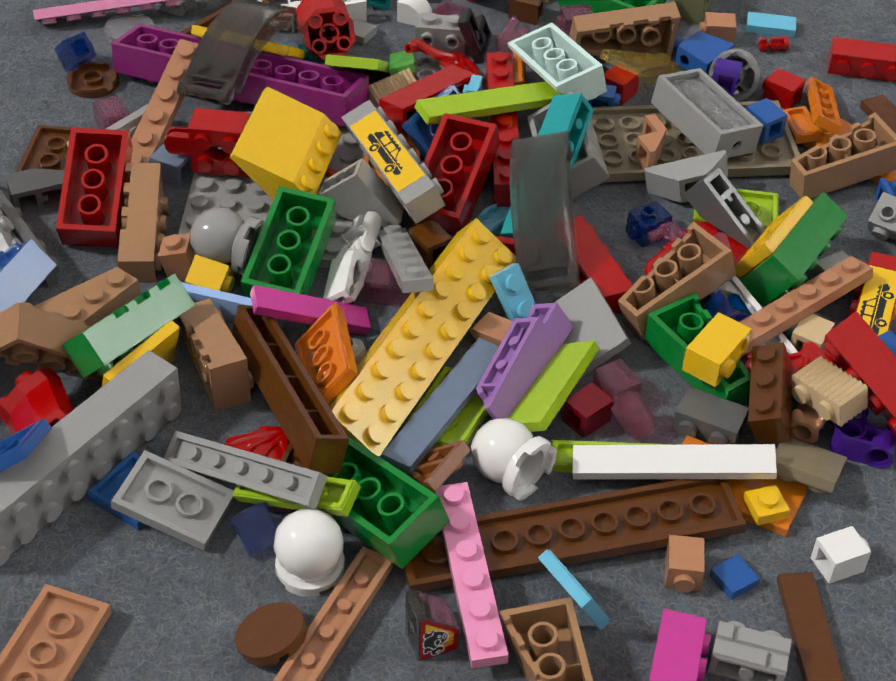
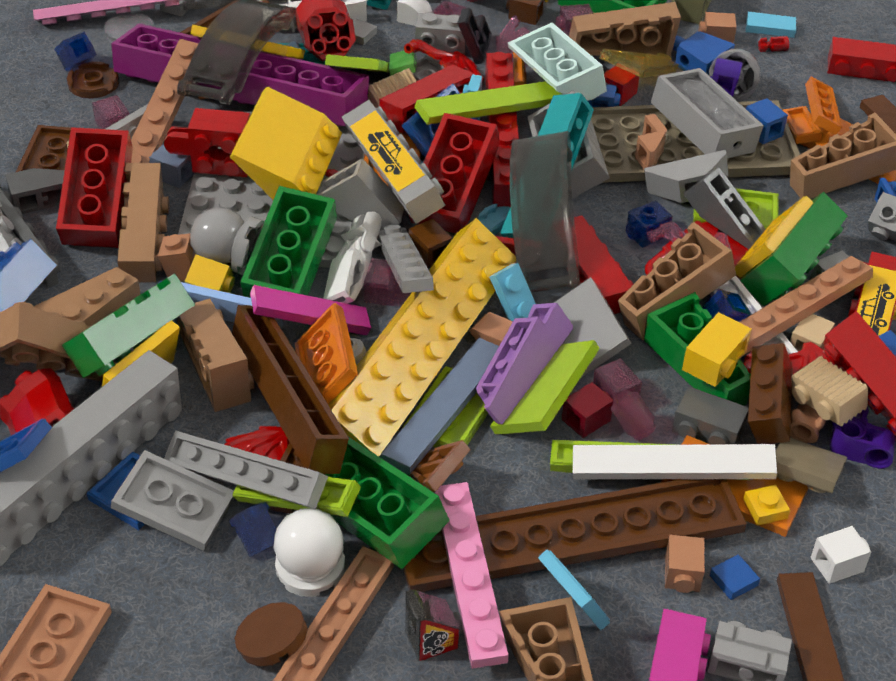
white tile [471,418,557,501] -> none
red brick [762,68,806,109] -> none

